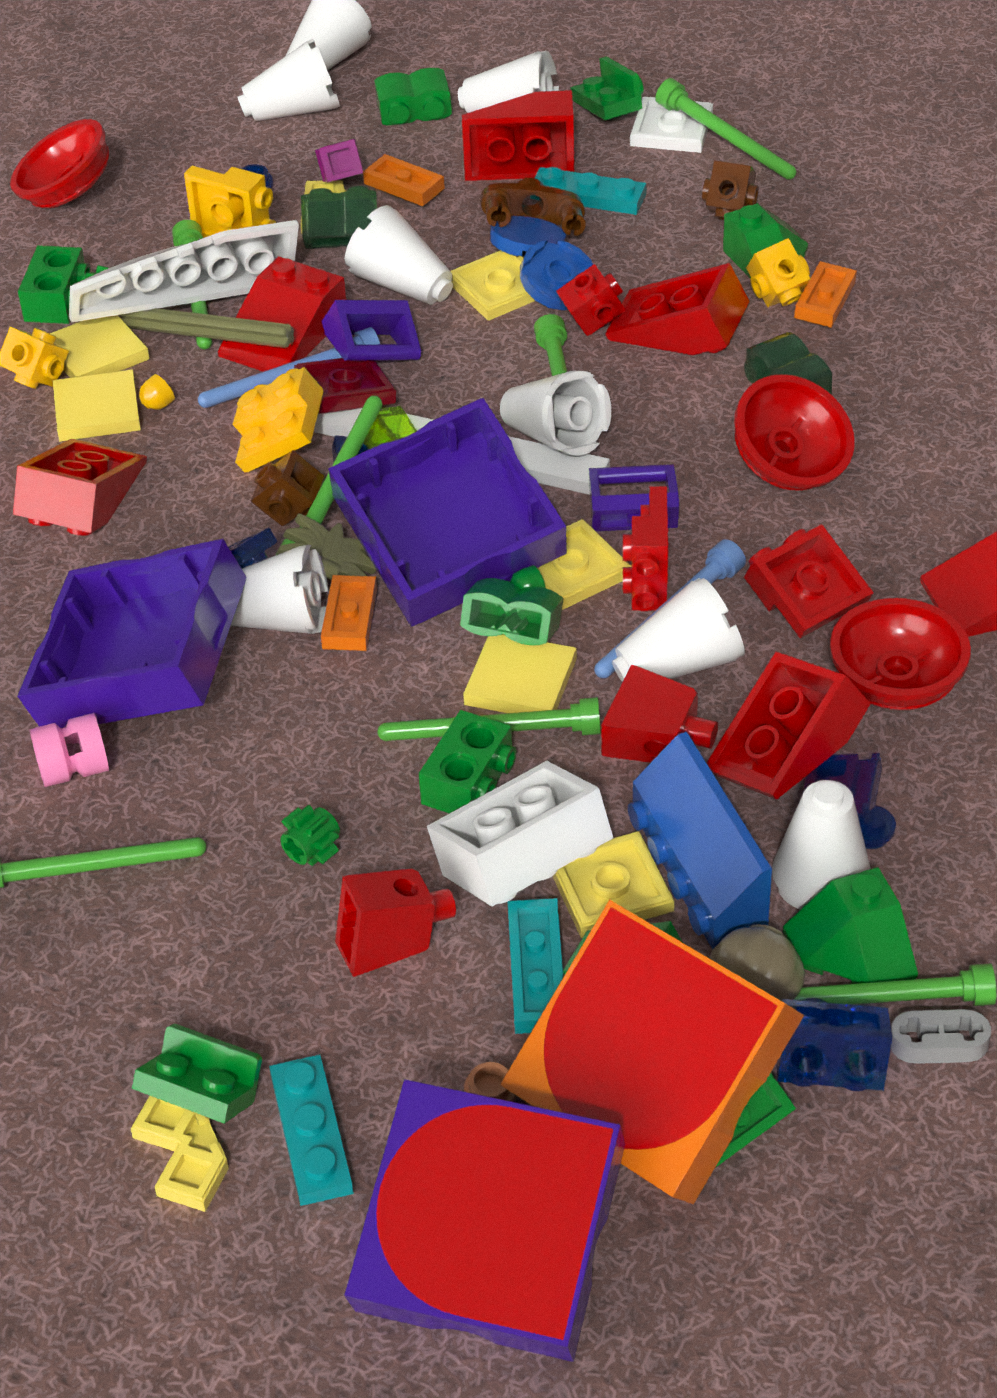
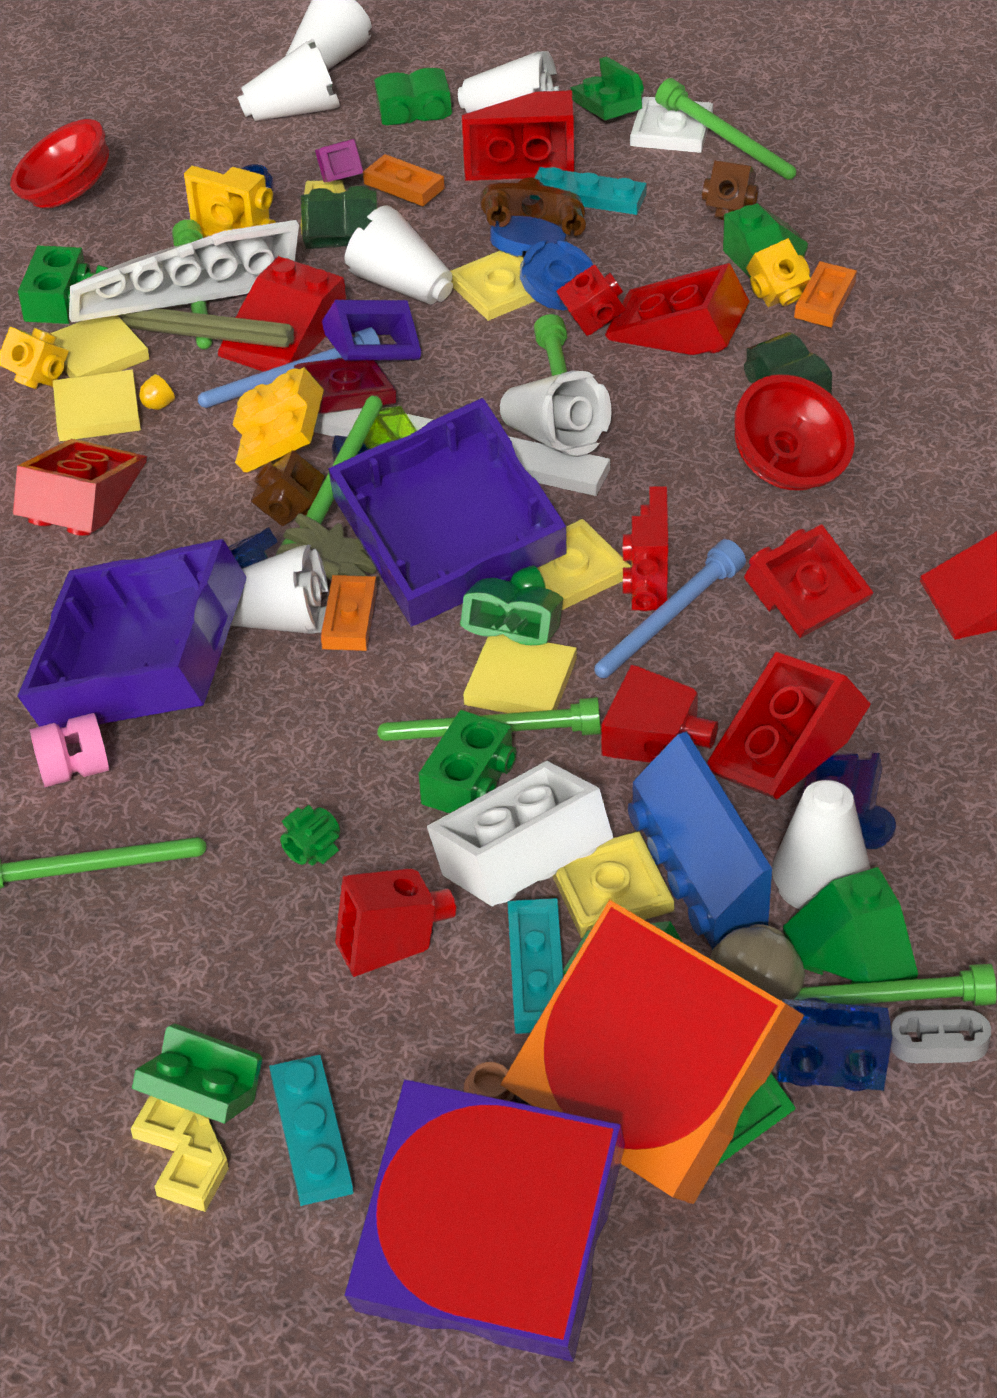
dark purple tile [589,464,679,531] -> none
white cone [612,578,745,682] -> none
red hat [830,598,971,711] -> none

